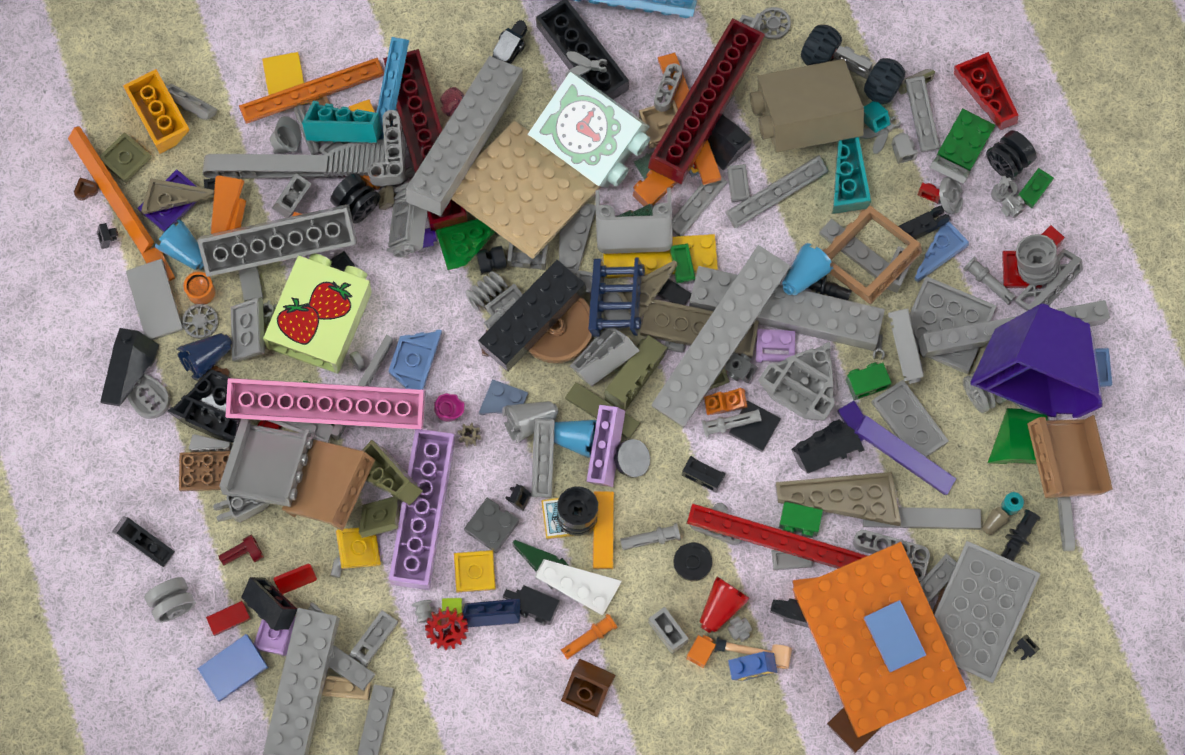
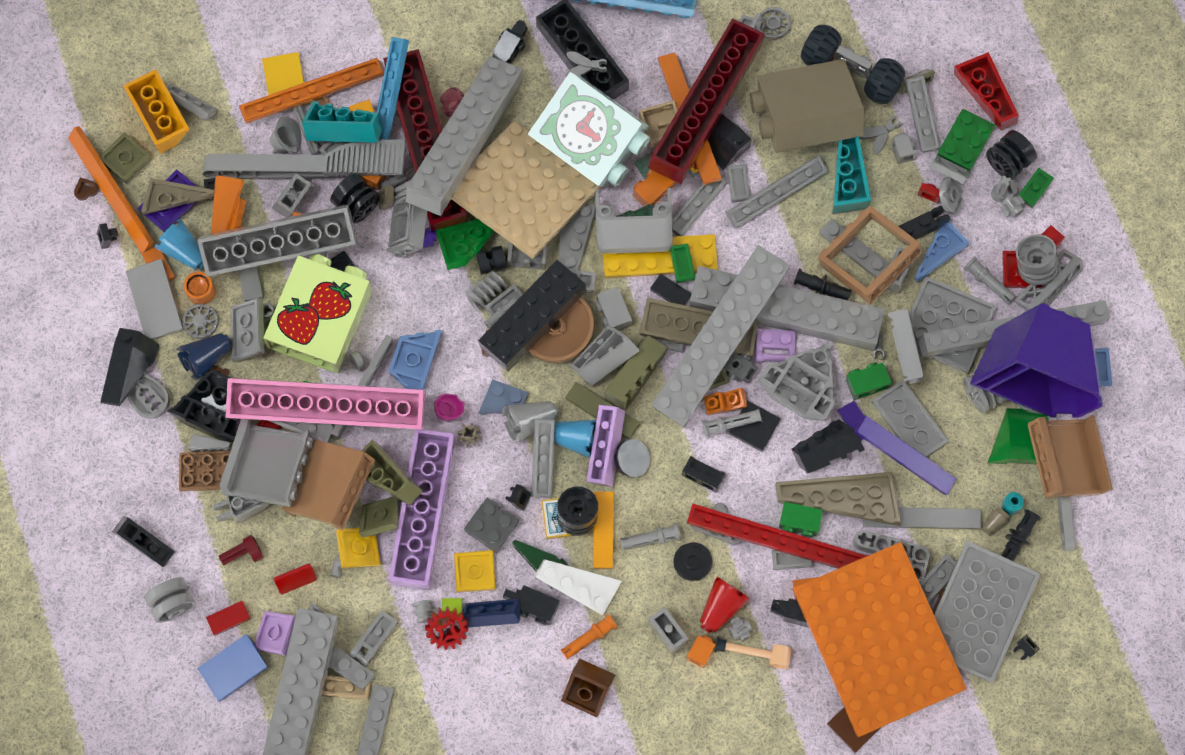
black brick [241,577,297,631] -> none
light grey beam [367,110,405,186] -> none
dark blue fence [588,257,645,337] -> none
dark tan wing [617,260,677,318] -> none
light grey beam [654,64,682,112] -> none
brick [728,651,778,681] -> none
dark azure cone [782,243,833,295] -> none
teal brick [863,101,891,133] -> none
medium blue tile [863,600,926,672] -> none

